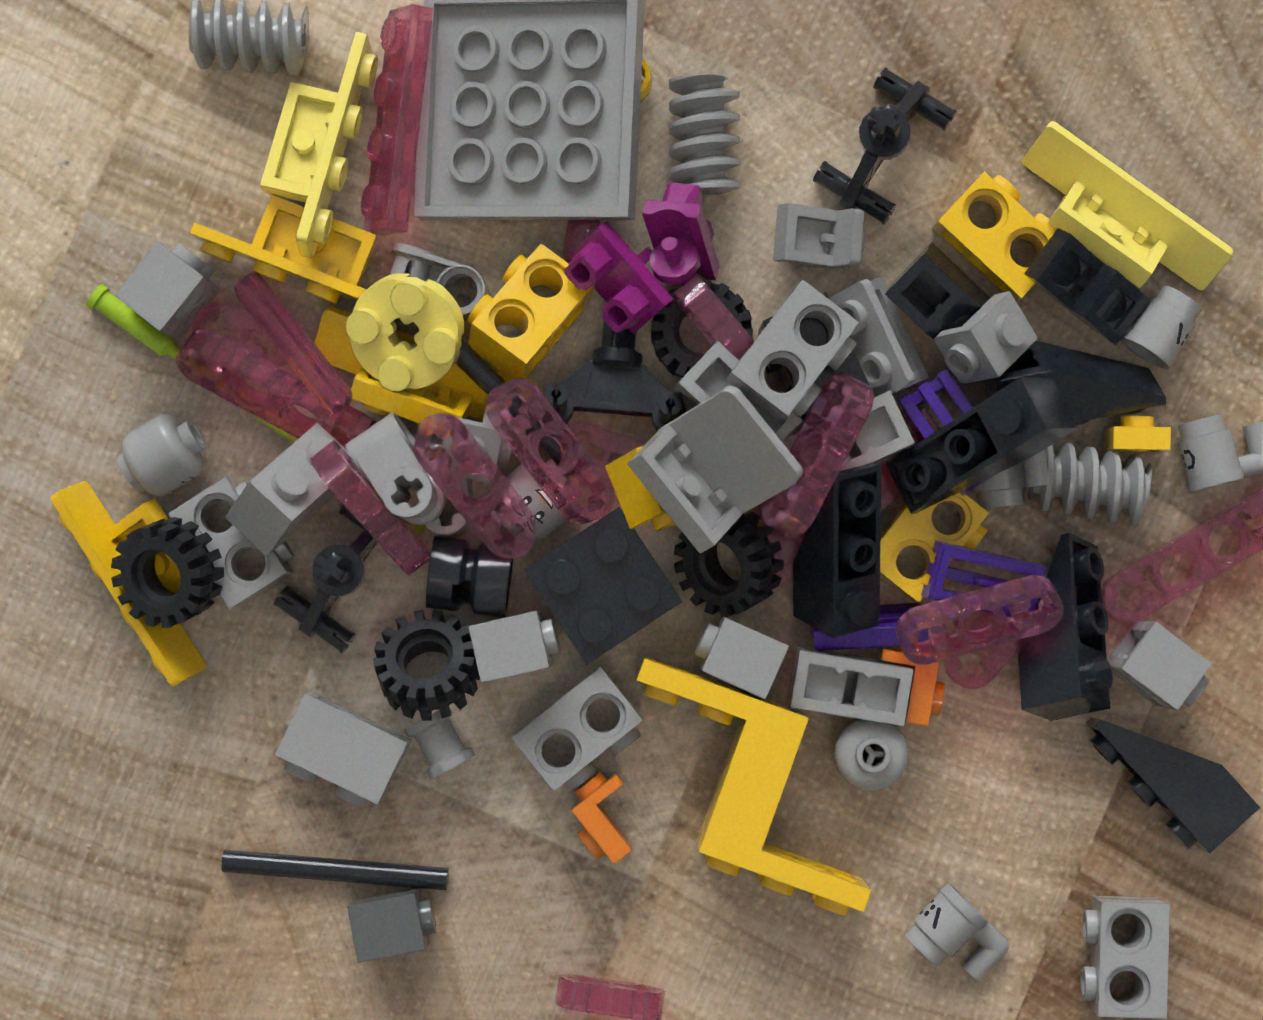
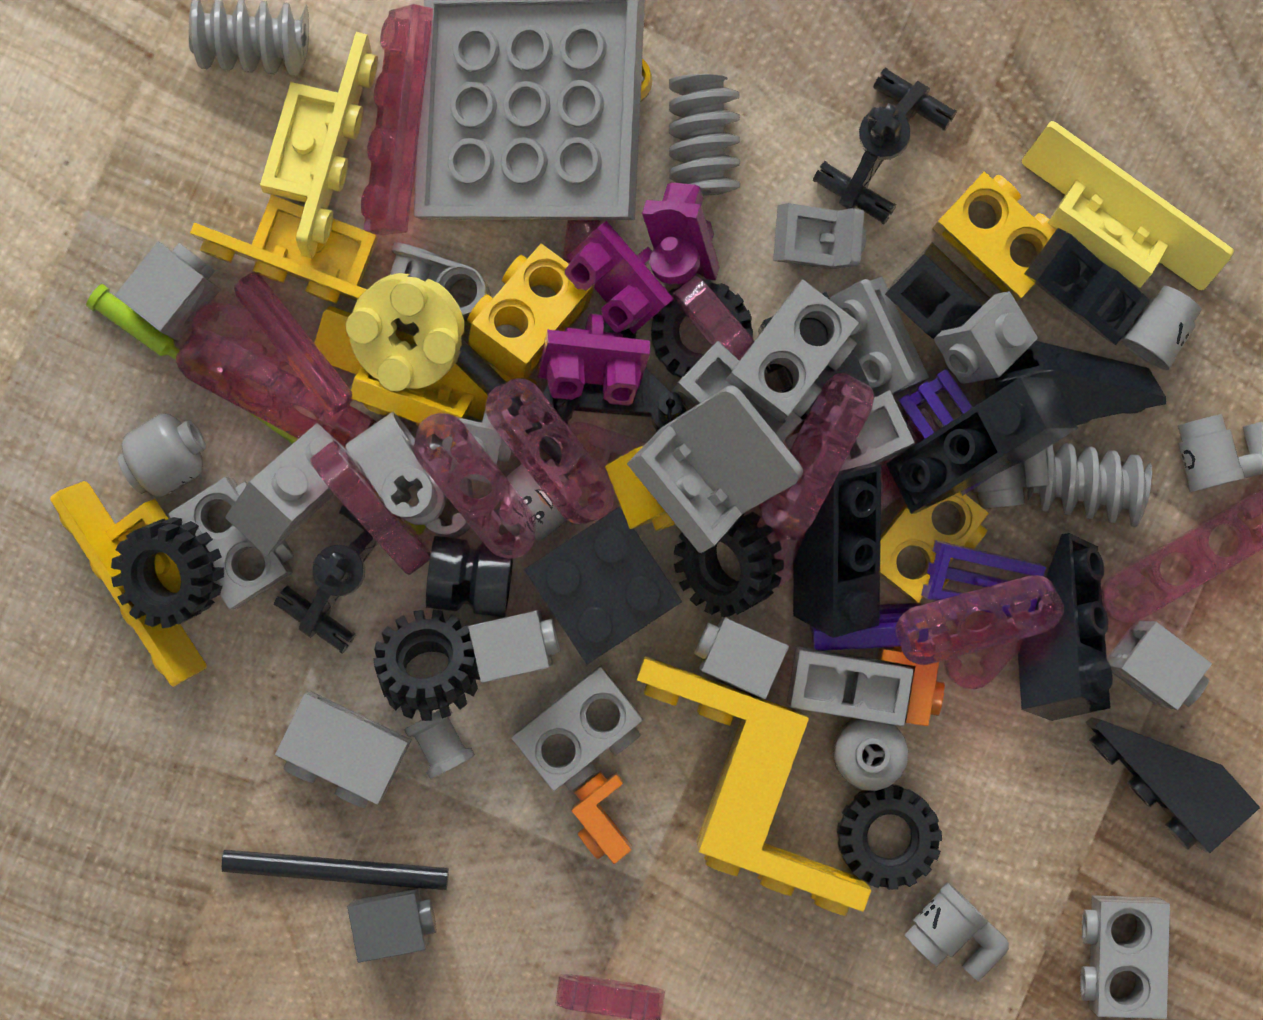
yellow plate [1104,416,1171,452] -> none
none -> magenta hips [538,314,650,406]
none -> black tyre [837,784,942,890]

